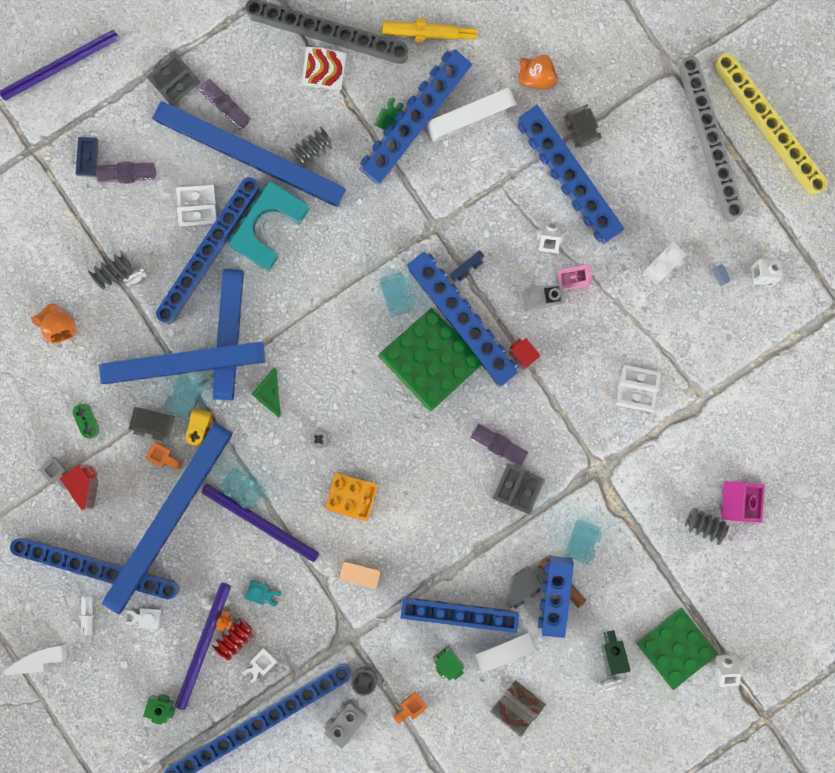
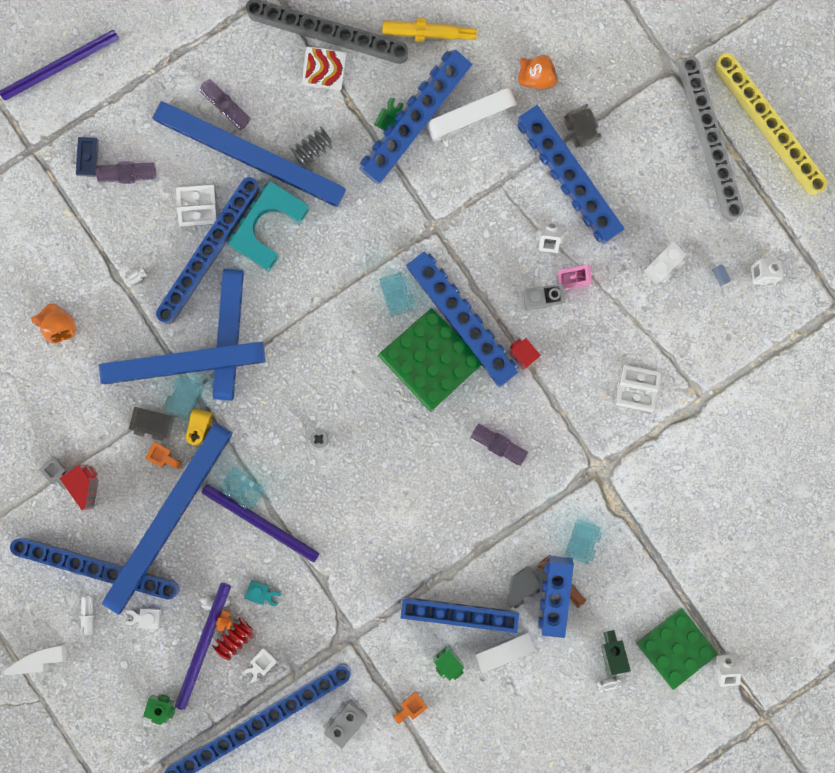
green beam [73,404,99,439] -> none
dark grey piece [88,250,132,290] -> none
dark grey slope [146,52,200,106] -> none
green tile [251,368,281,417] -> none
light orange bracket [325,473,378,521] -> none
light nougat slope [339,561,381,589] -> none
dark grey wheel [351,666,377,696] -> none
dark blue plate [450,250,485,282] -> none
clear smoke slope [490,680,546,737] -> none
dark grey slope [493,464,545,515] -> none
dark grey piece [685,508,729,545] -> none
dark pink slope [721,481,765,523] -> none

